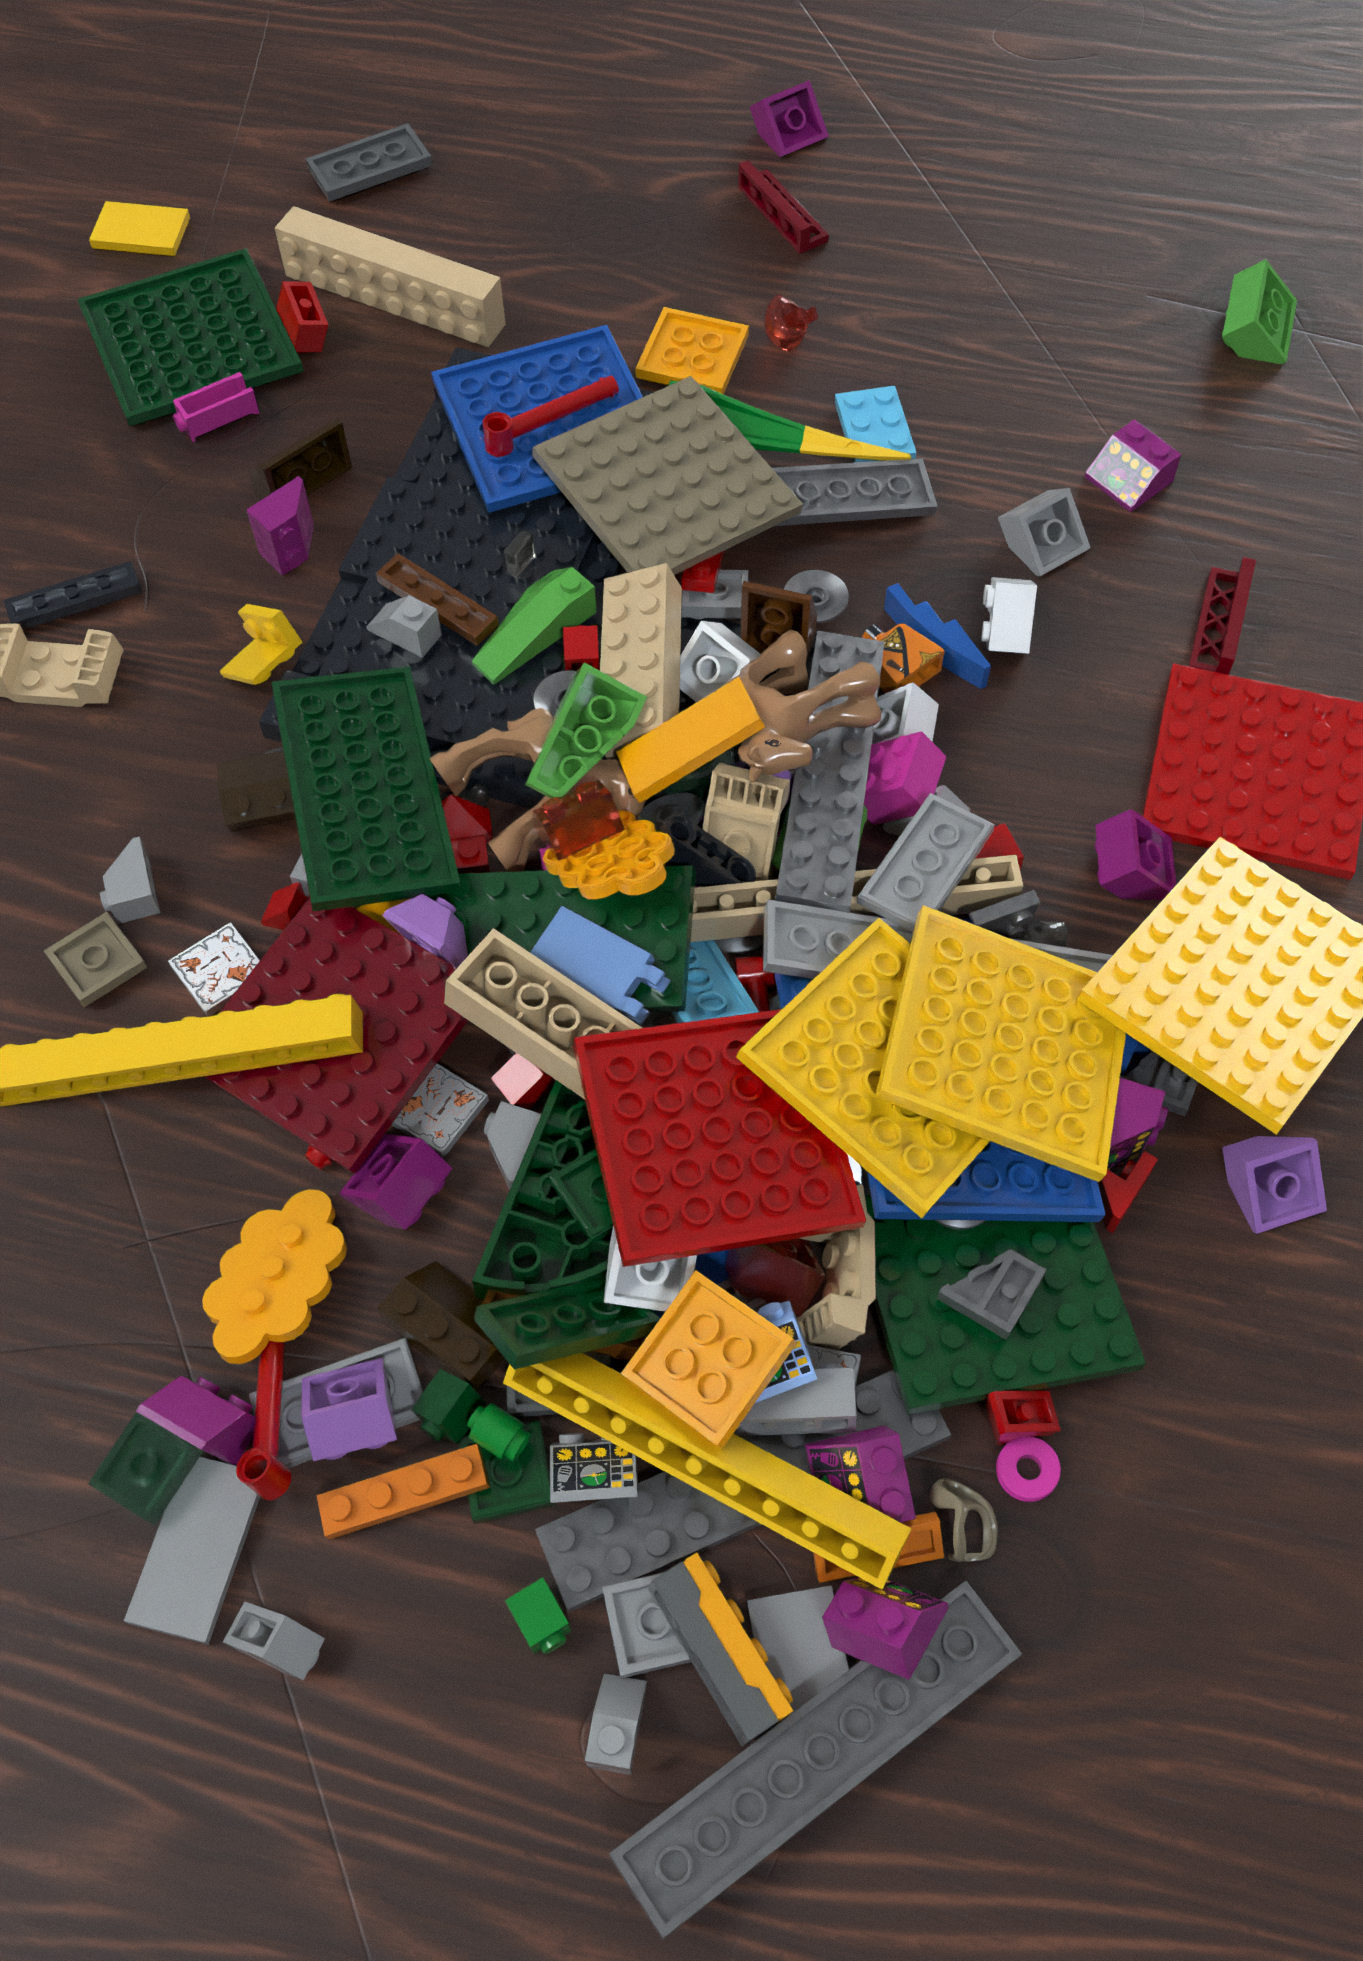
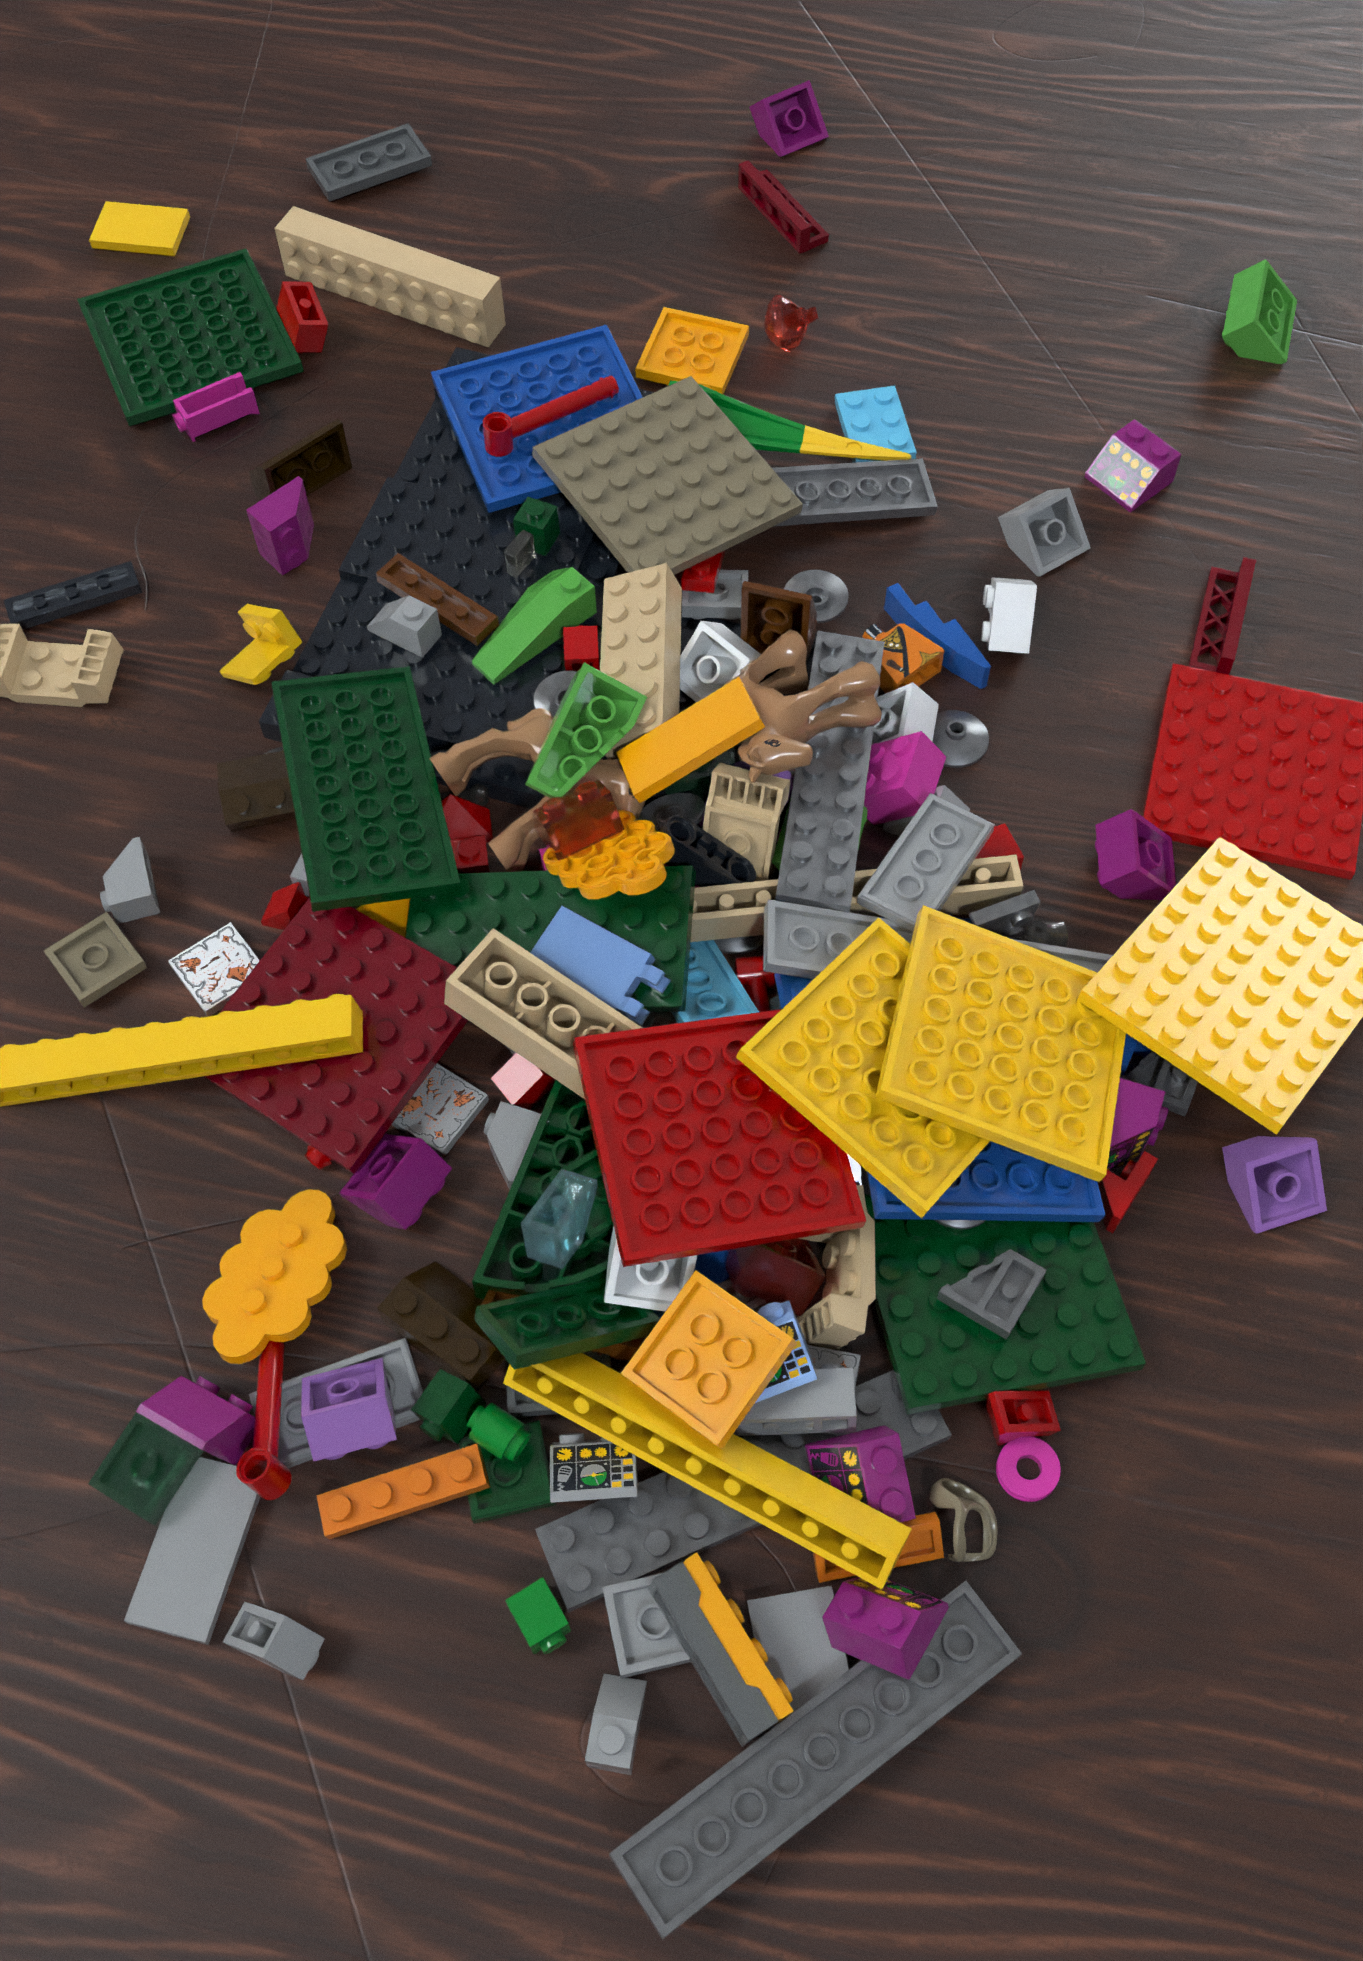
medium lavender slope [383,894,468,969] -> none
none -> dark green brick [513,497,560,556]
none -> clear light blue slope [521,1169,598,1269]
none -> flat silver dish [932,710,989,768]

